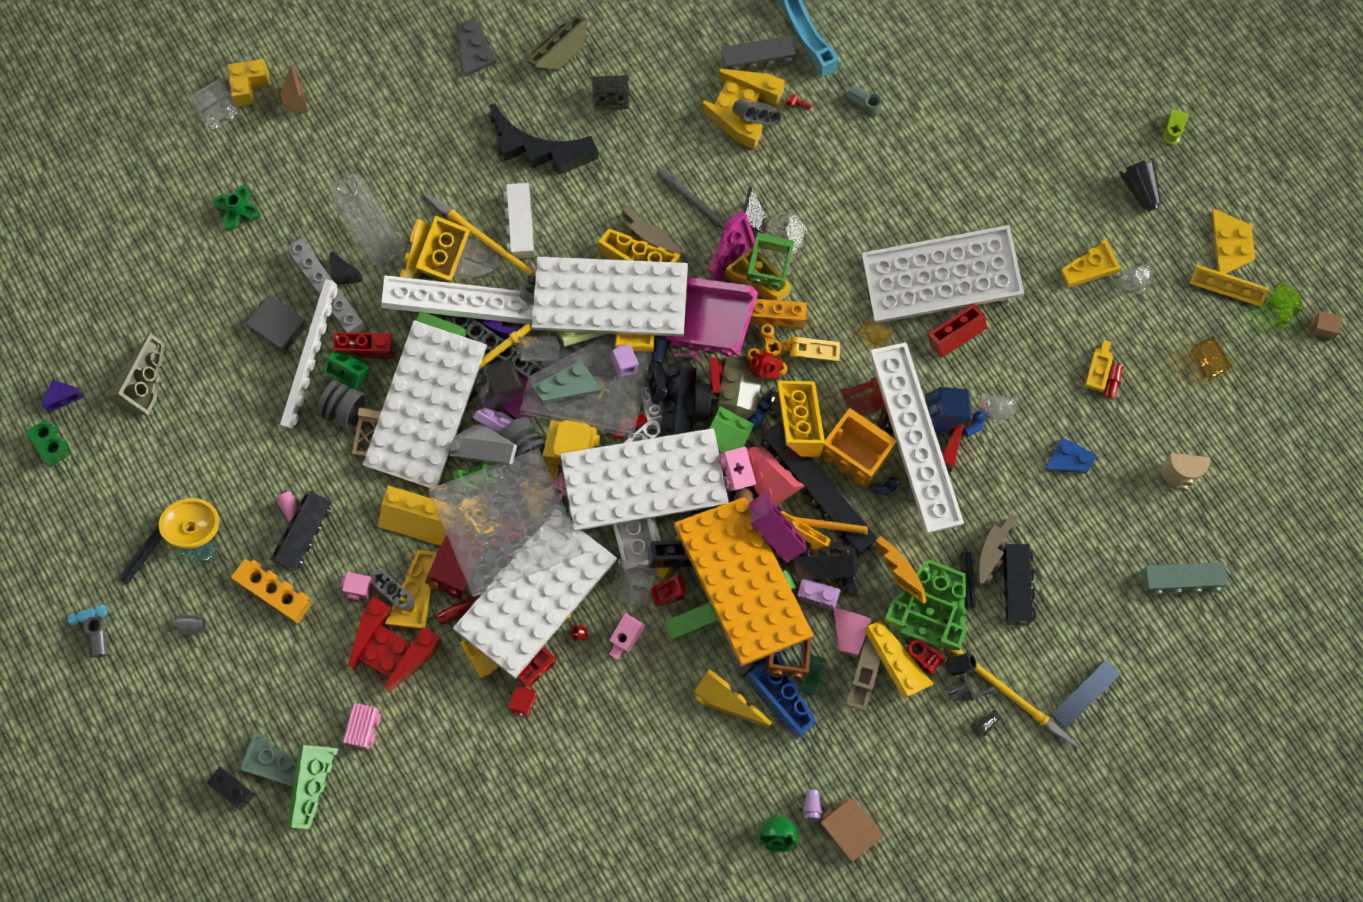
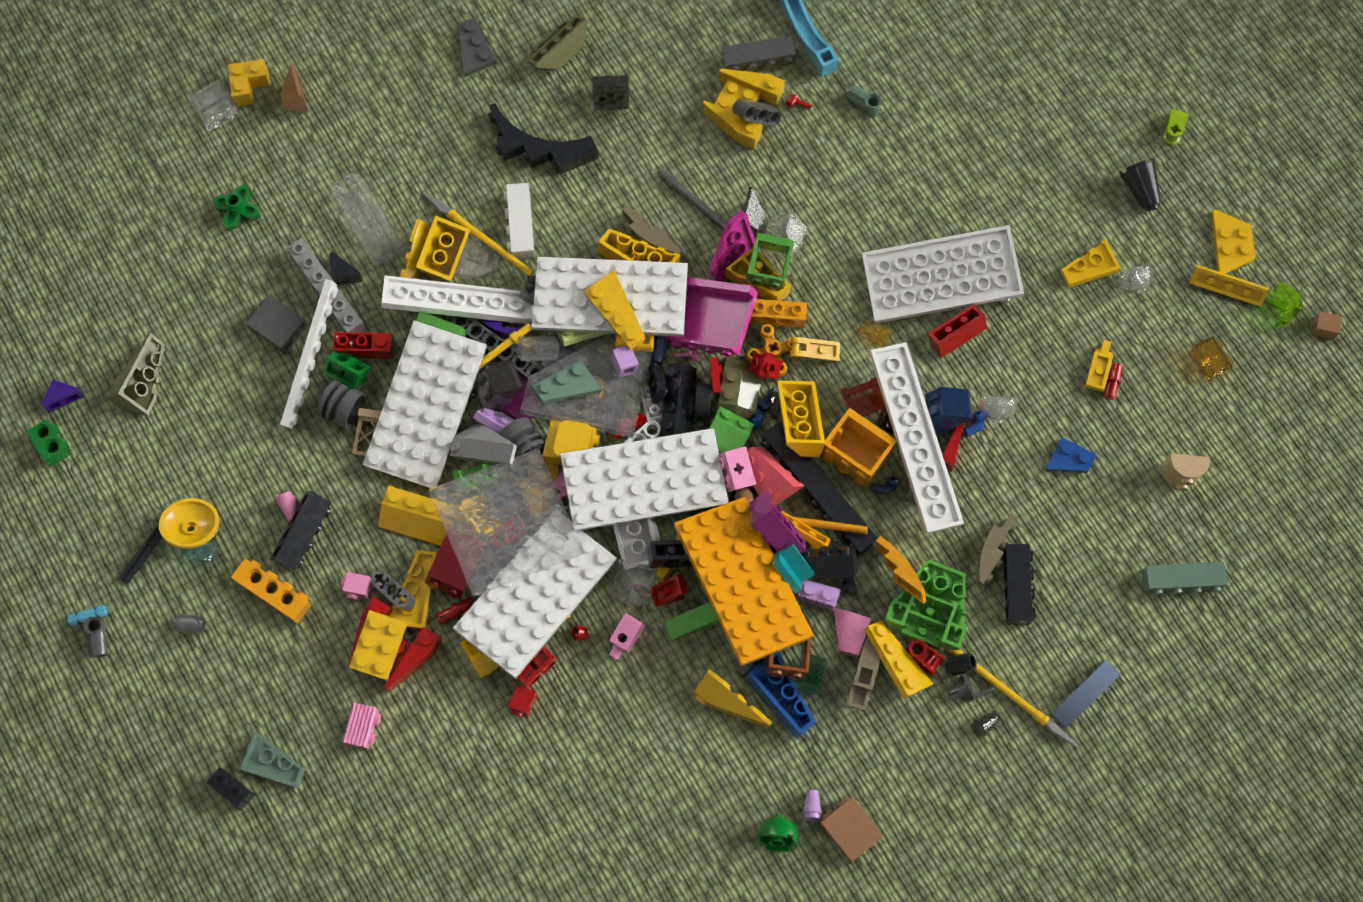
wing [287,744,339,829] -> none
black axle [960,552,976,609] -> none
none -> yellow plate [349,610,408,681]
none -> yellow wing [584,270,645,350]
none -> teal panel [773,544,814,594]

